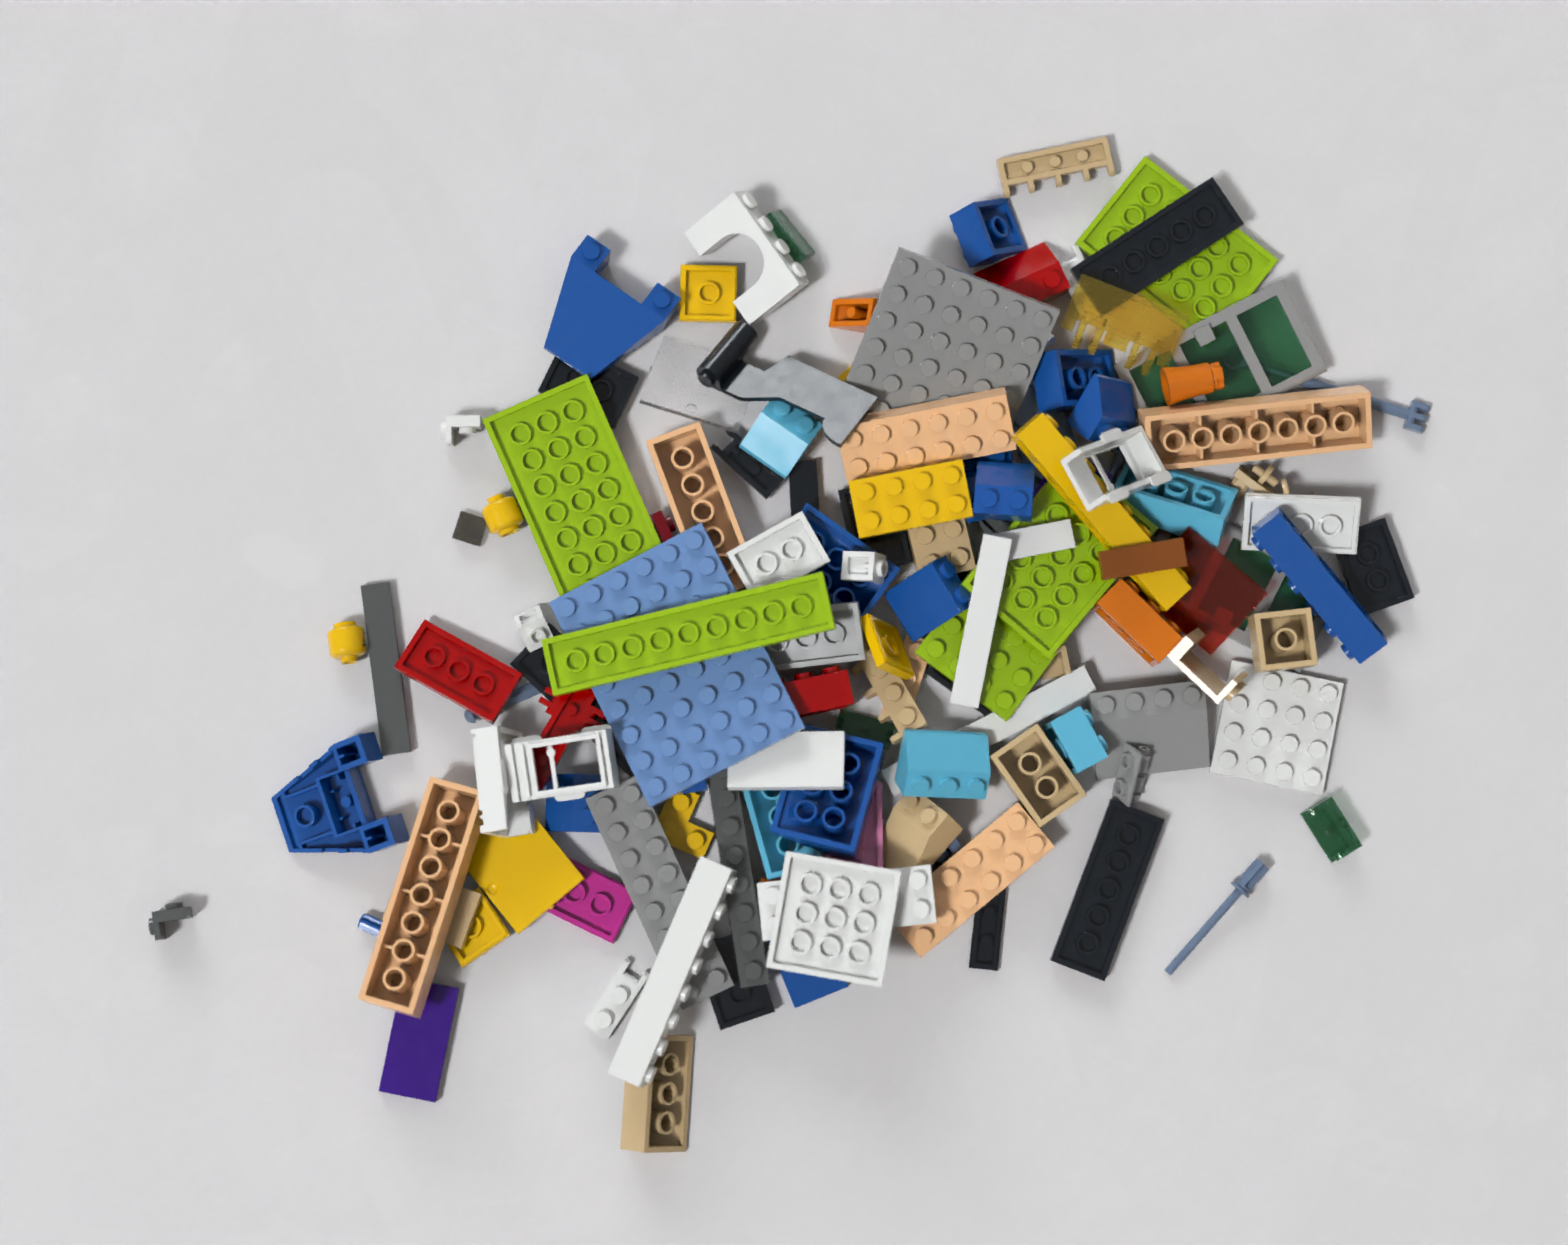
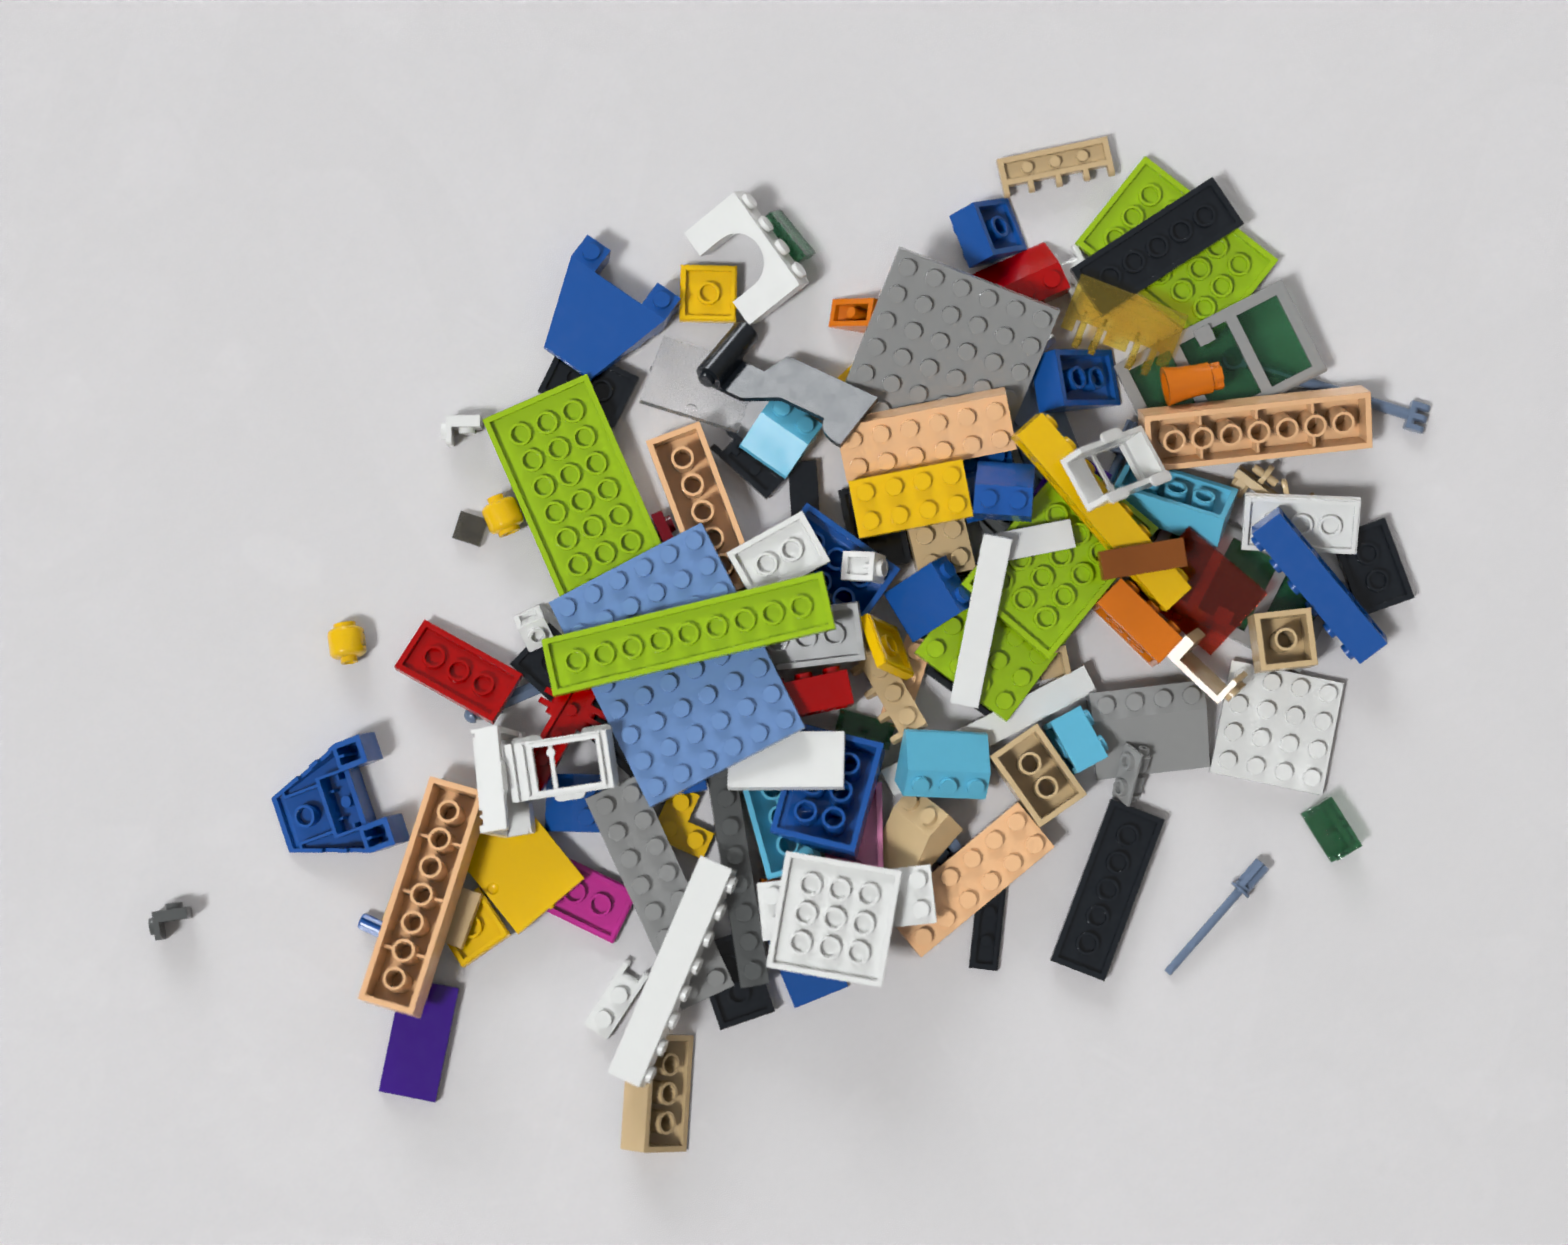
dark grey tile [361,582,412,756] -> none
blue slope [1066,374,1136,442] -> none

